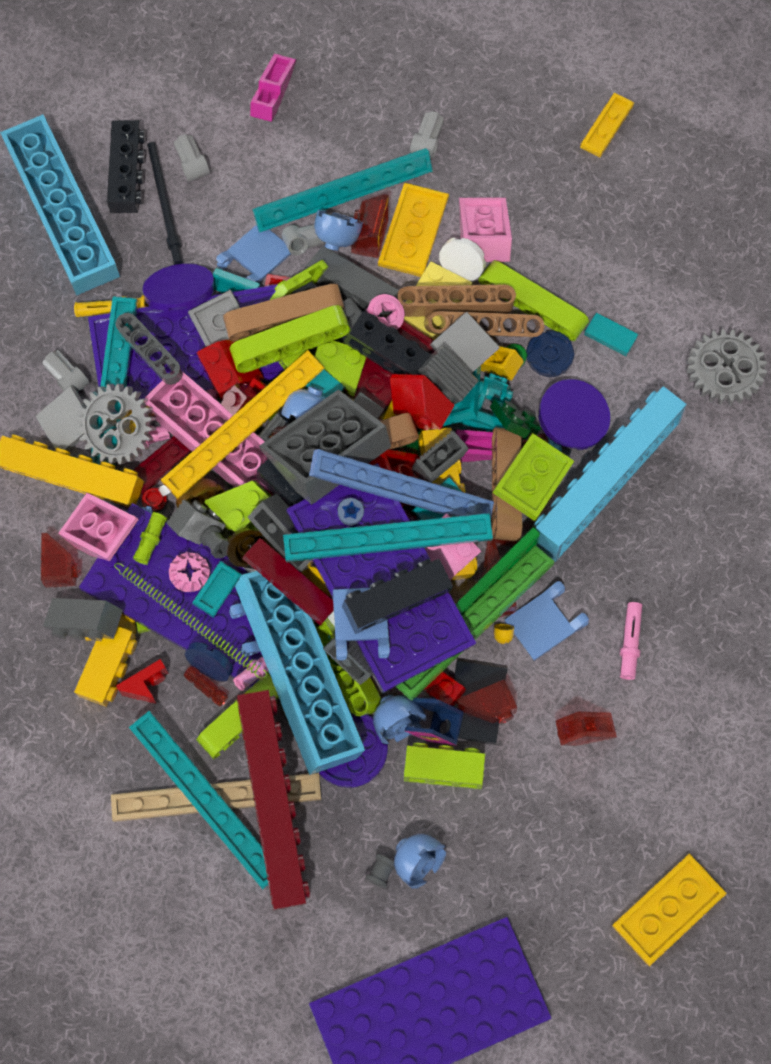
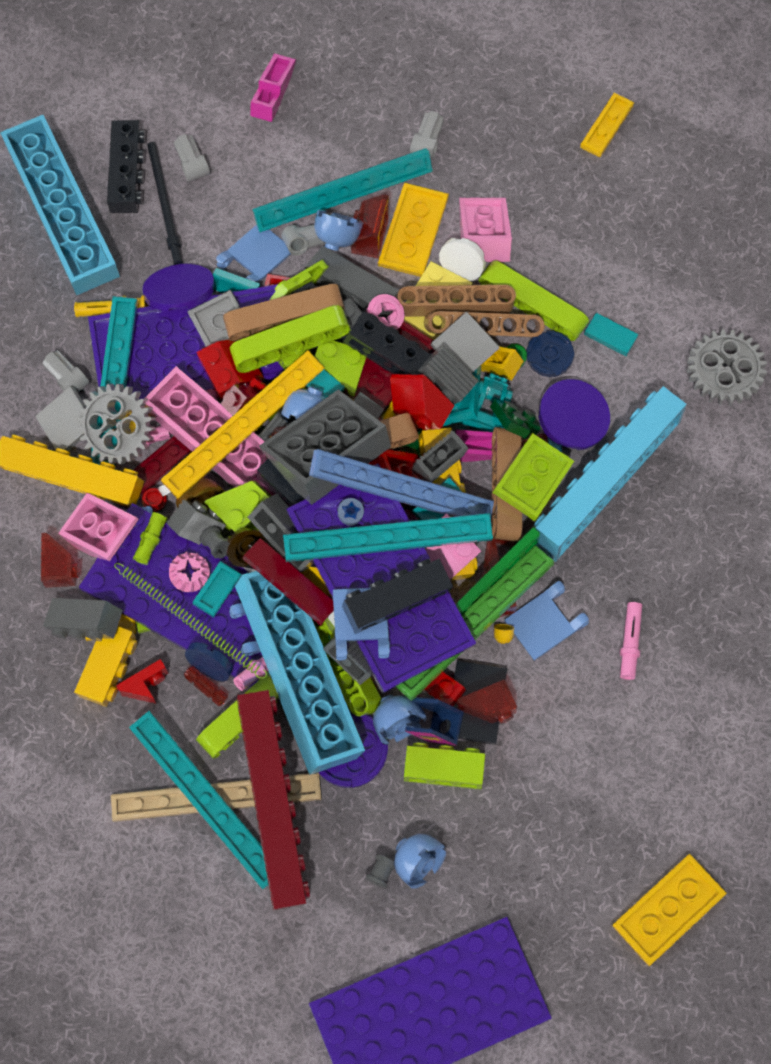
dark grey beam [115,313,183,385] -> none
clear red slope [555,711,617,746] -> none

